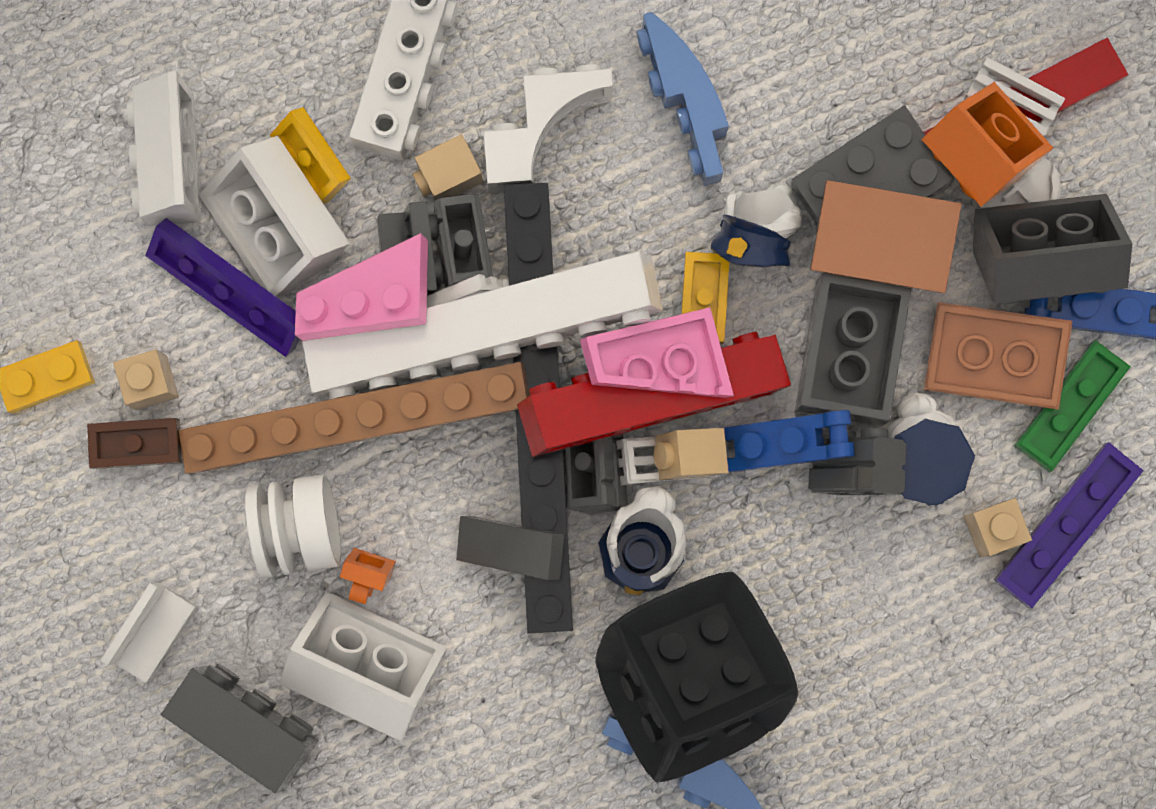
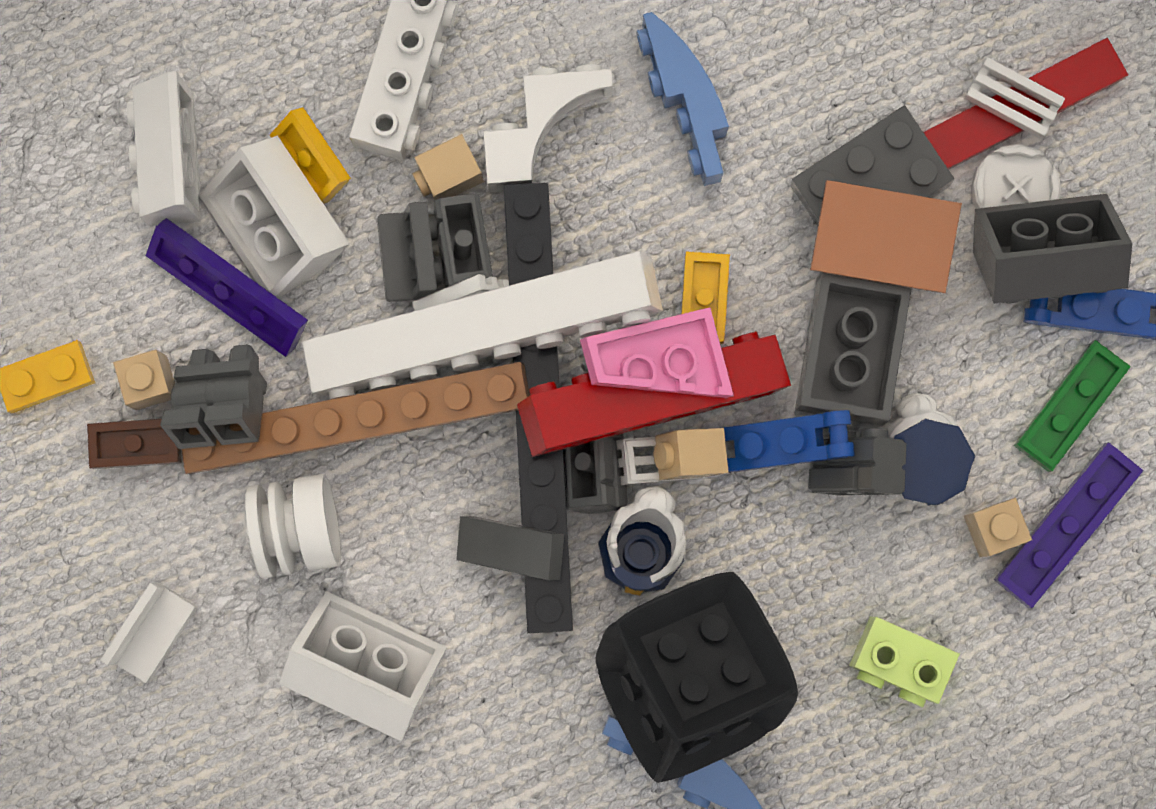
dark grey brick [160,664,319,794] -> none
bright pink wing [295,233,428,341] -> none
orange tile [340,548,396,605] -> none
piece [711,184,802,268] -> none
orange brick [921,82,1053,207] -> none
nougat tile [924,302,1073,410] -> none
none -> dark grey hips [160,344,267,449]
none -> yellowish green brick [849,617,960,708]

